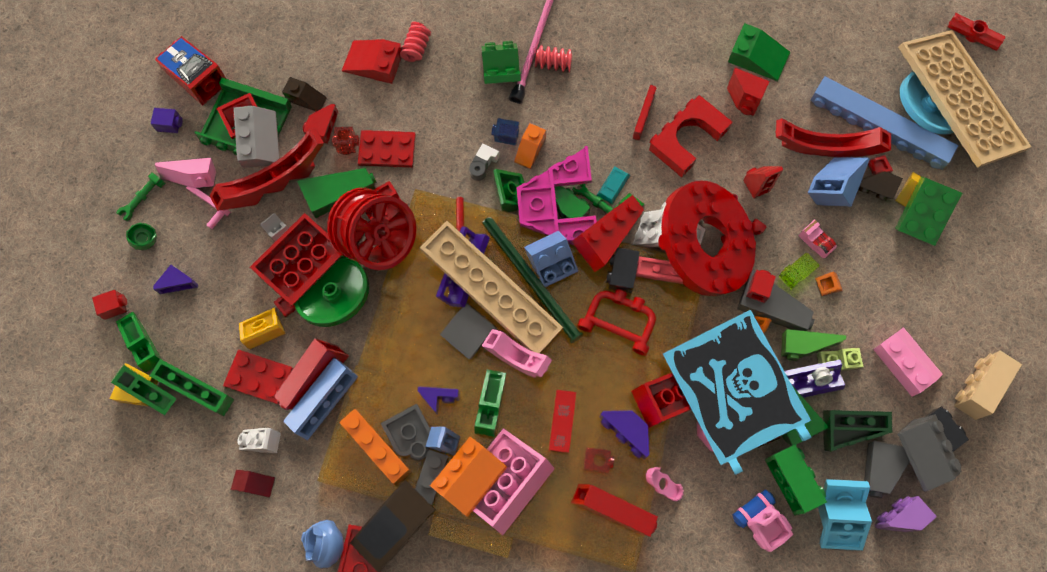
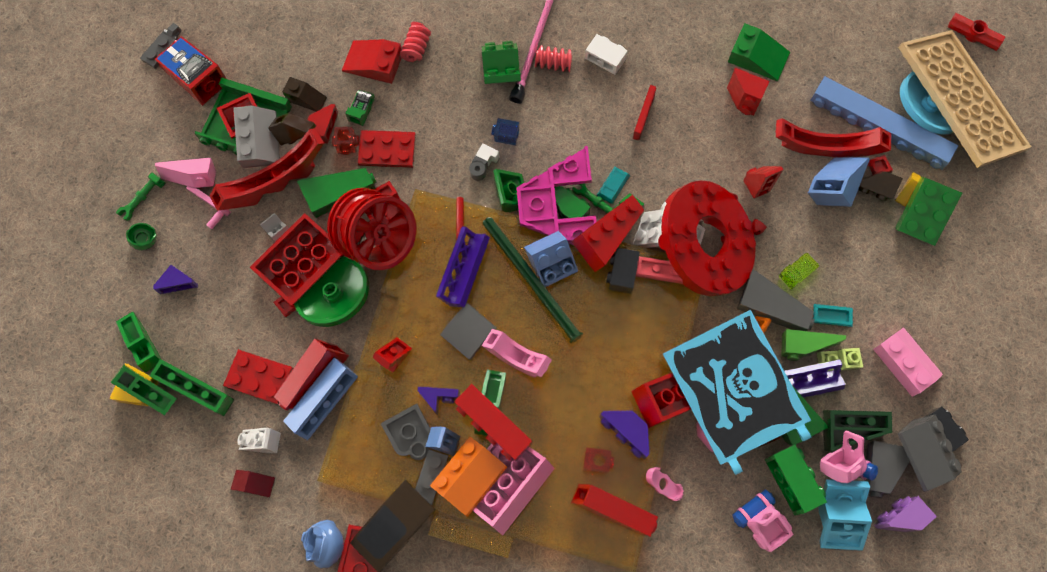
red brick [92,289,128,320] -> none
dark purple brick [150,108,183,133] -> none
yellow slope [239,307,286,350] -> none
orange brick [339,409,412,486] -> none
tan plate [419,221,563,353] -> none
orange slope [514,123,546,169] -> none
red tile [549,390,577,454] -> none
red bar [577,289,656,356] -> none
red arch [649,95,733,178] -> none
red brick [746,270,776,303] -> none
leg [798,220,837,258] -> none
white bush [812,367,833,386] -> none
orange slope [815,271,843,296] -> none
tan brick [955,351,1022,420] -> none
none -> dark grey hinge [140,23,181,69]
none -> dark brown slope [268,113,316,146]
none -> green leg [345,90,375,126]
none -> red slope [372,337,412,372]
none -> red brick [454,383,533,461]
none -> white brick [585,34,628,75]
none -> teal tile [813,304,853,327]
none -> bright pink piece [820,431,878,483]

